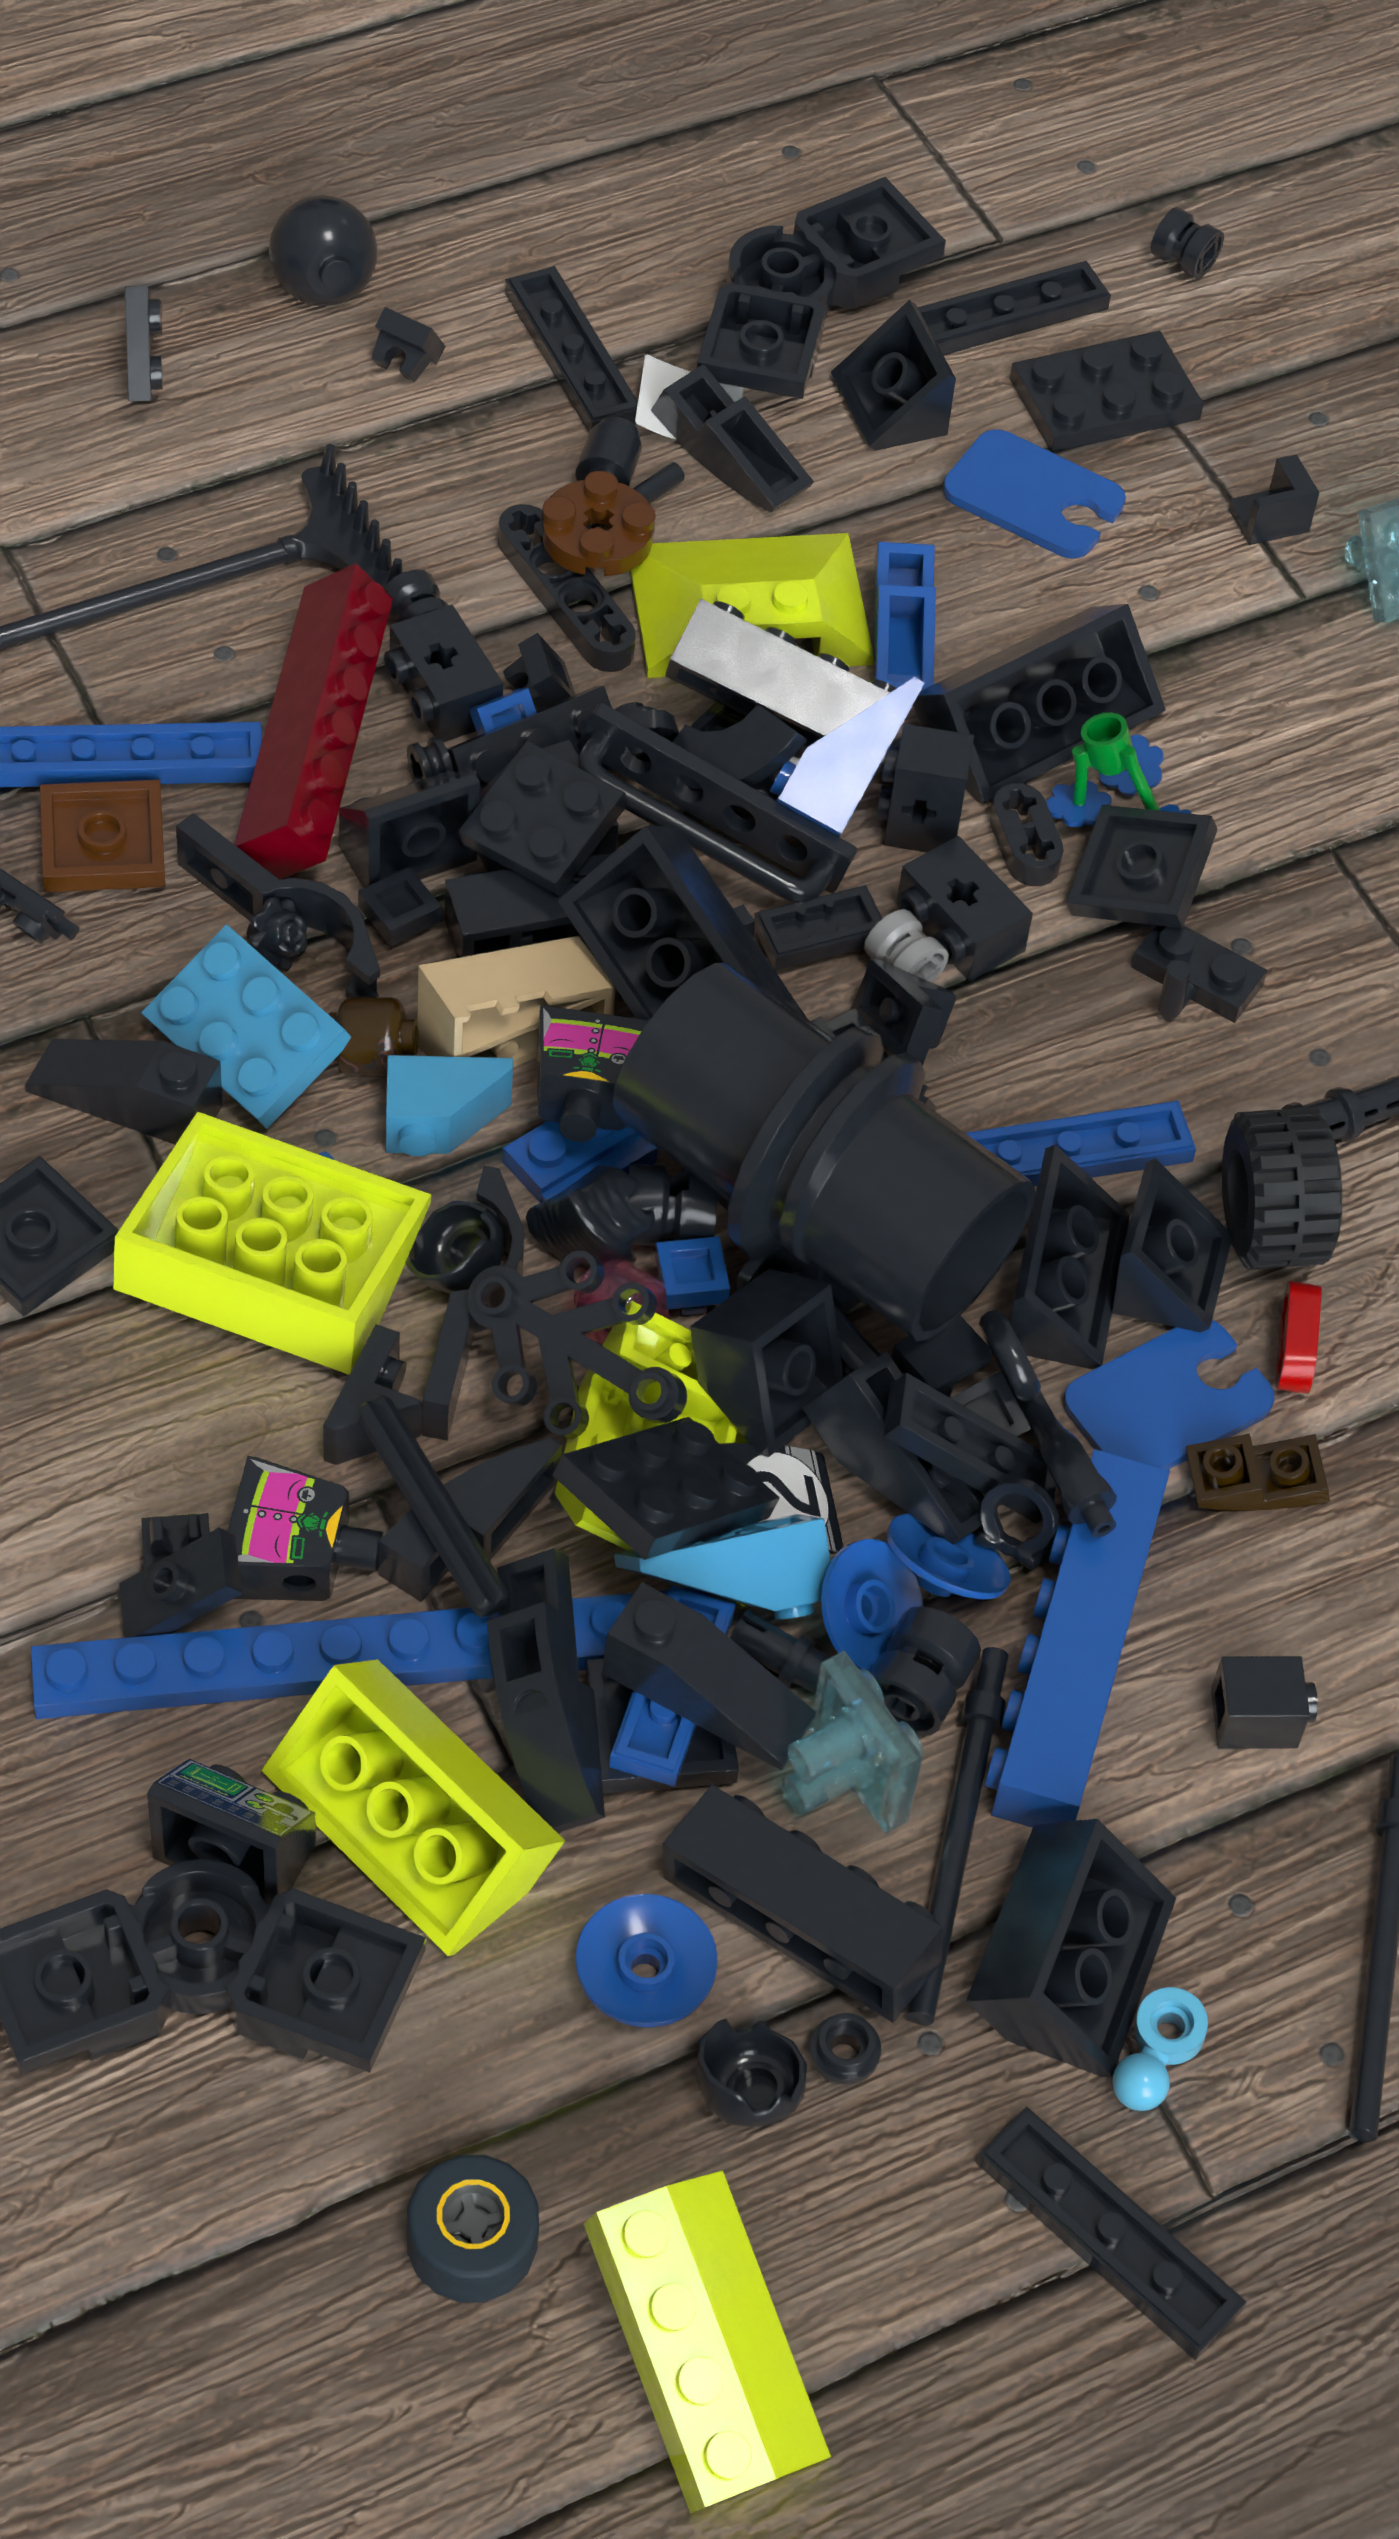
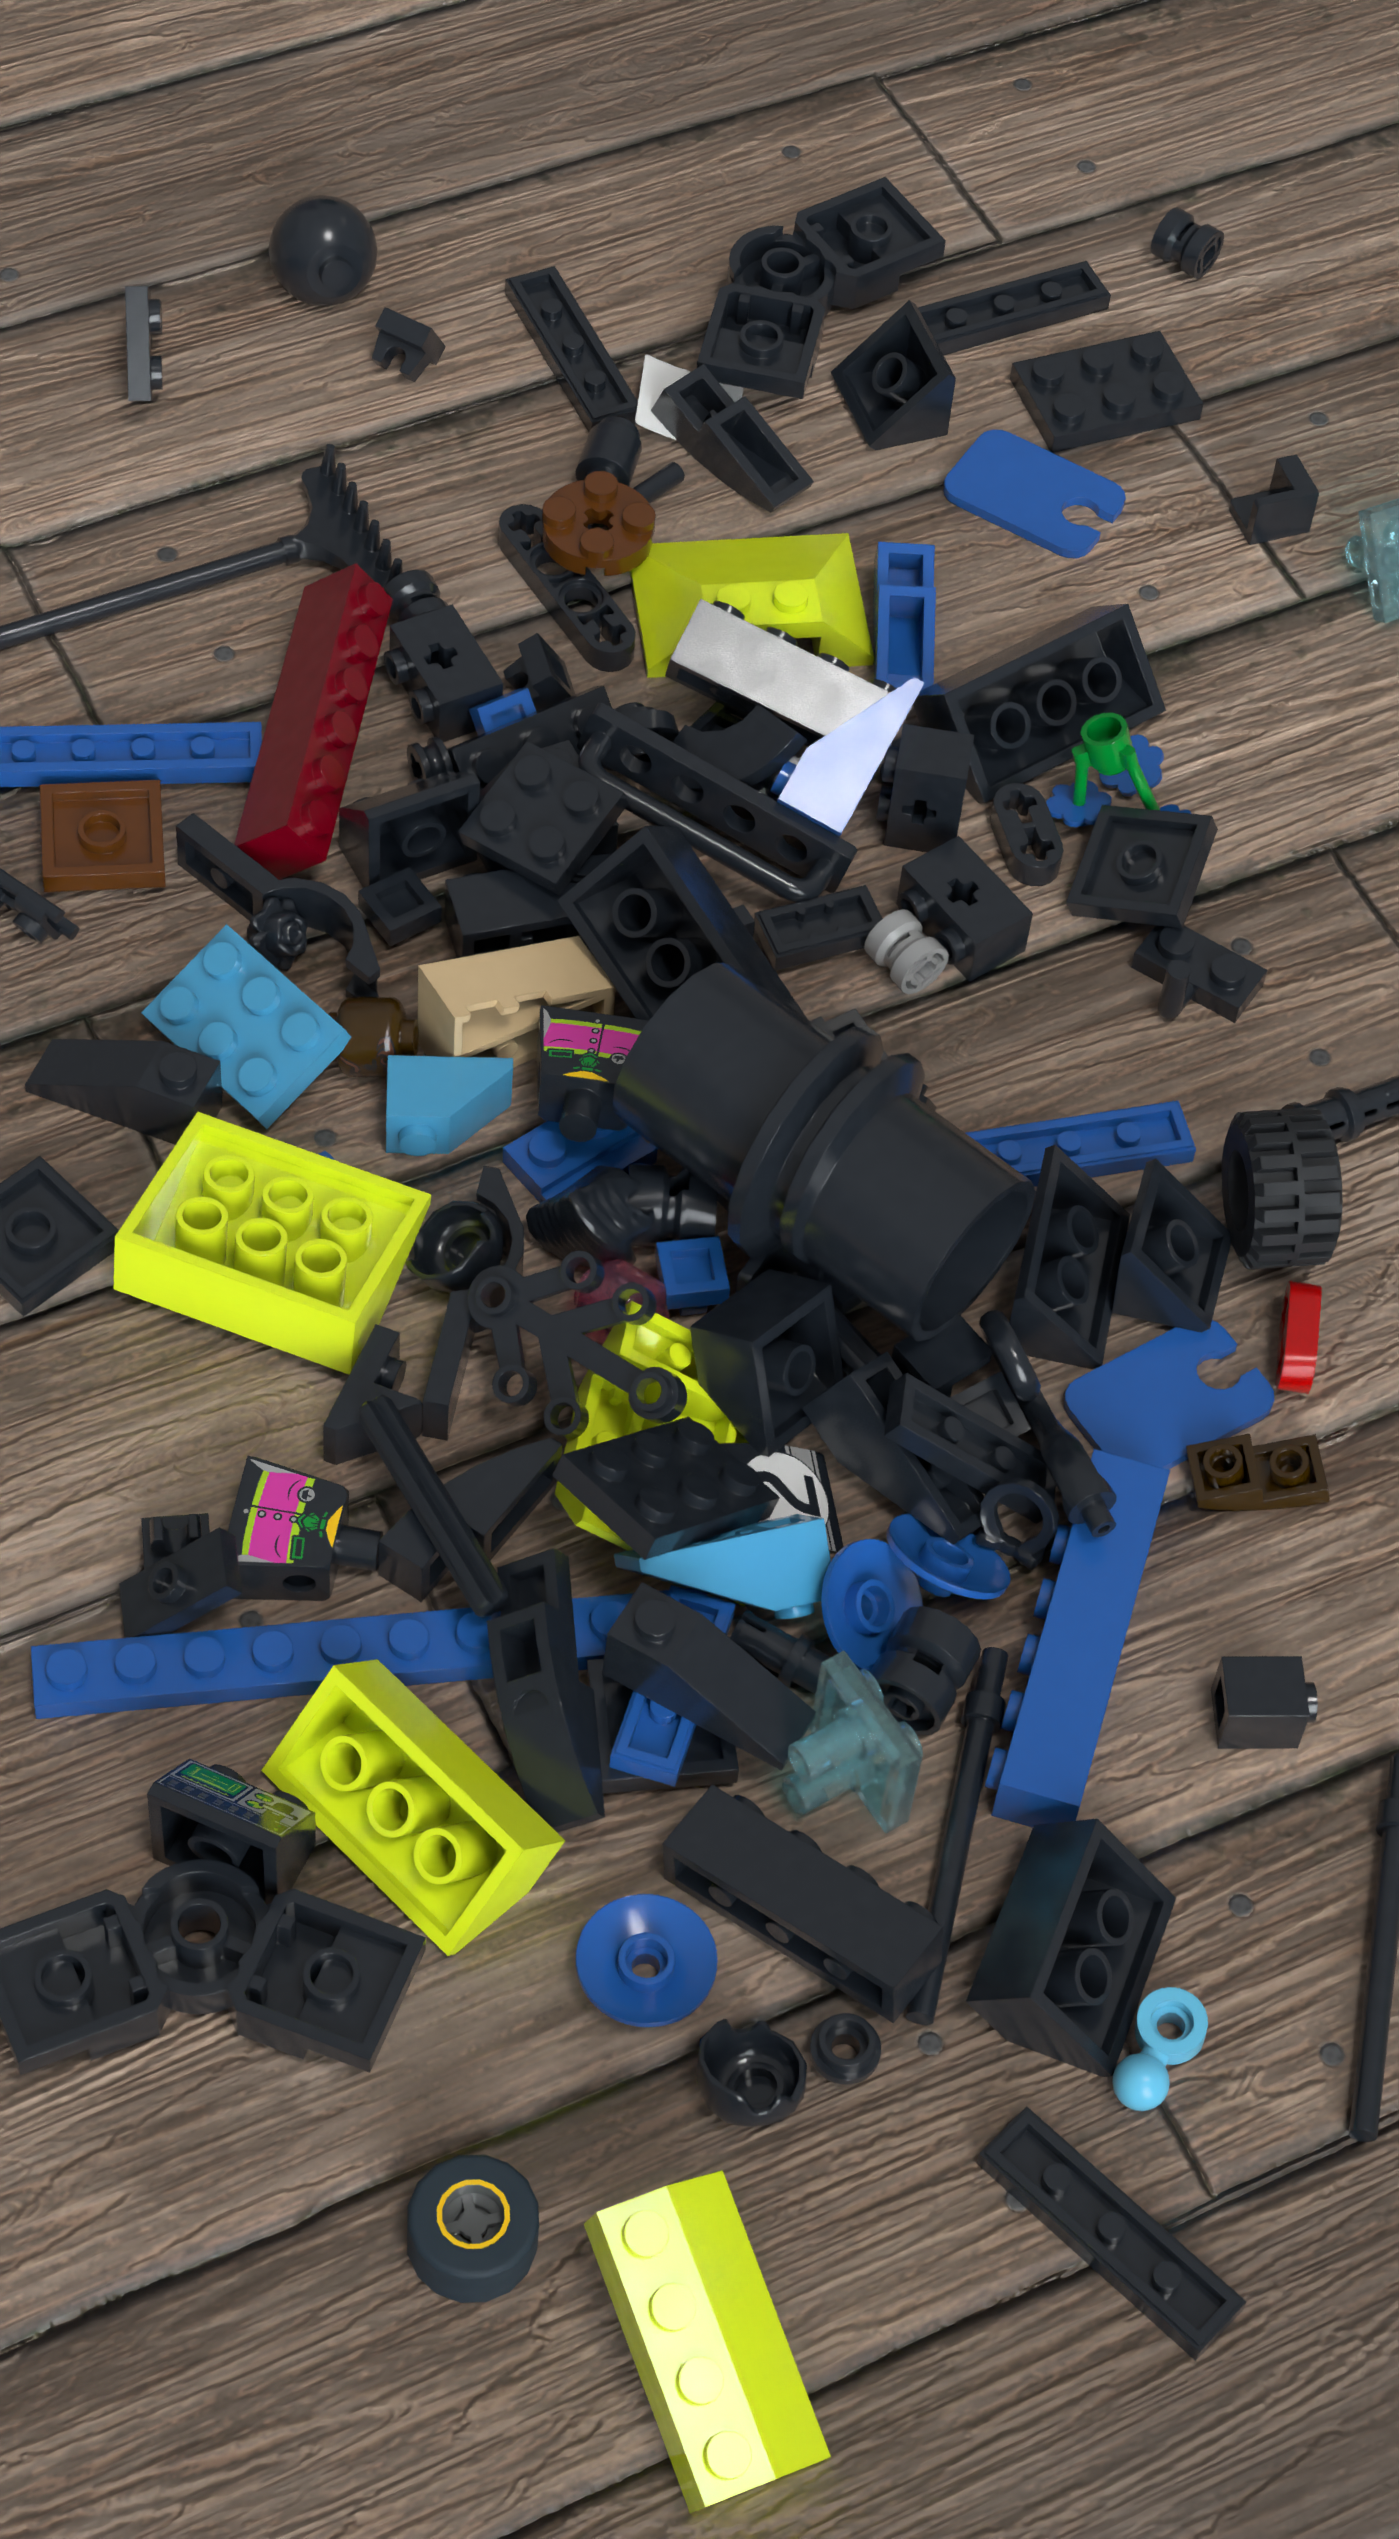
black slope [851,958,956,1066] -> none

